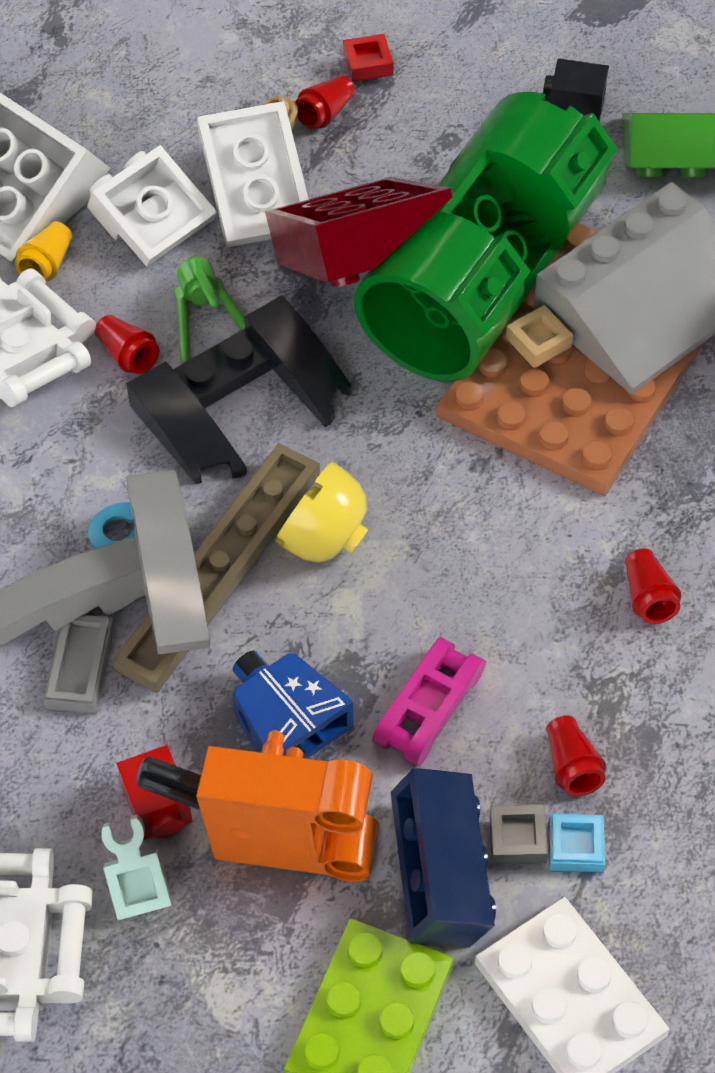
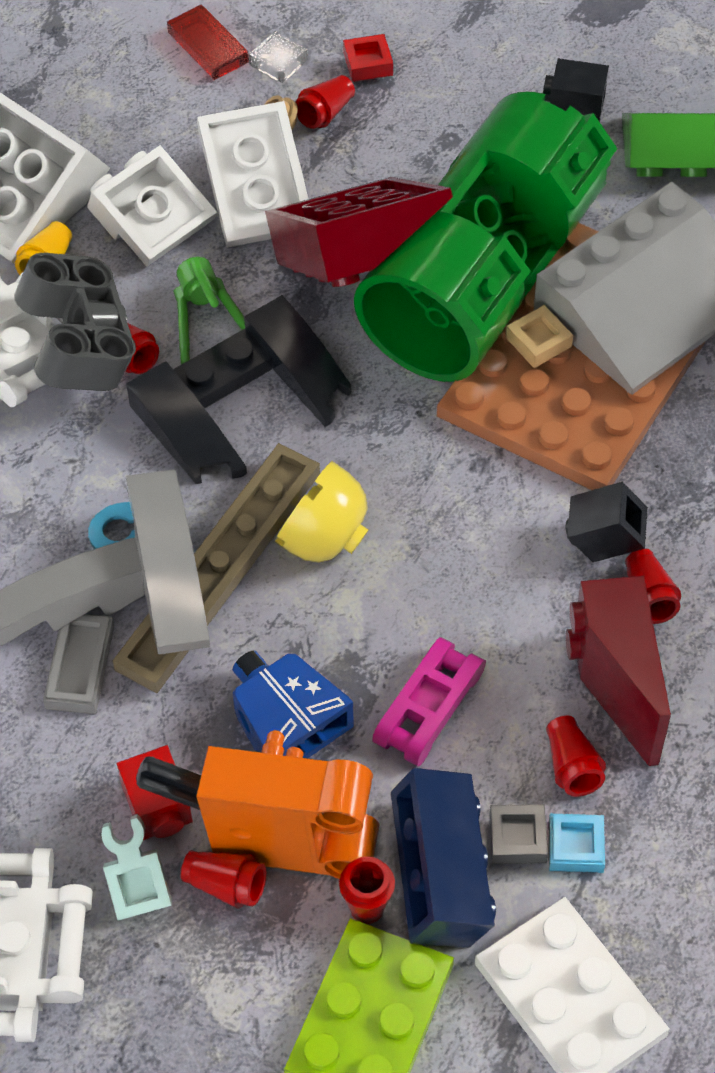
none -> dark grey beam [14,253,136,391]
none -> clear red tile [167,4,249,80]
none -> red cone [181,850,267,909]
none -> clear tile [249,31,308,83]
none -> red cone [339,856,395,924]
none -> black brick [565,481,648,563]
none -> dark red slope [566,576,671,766]

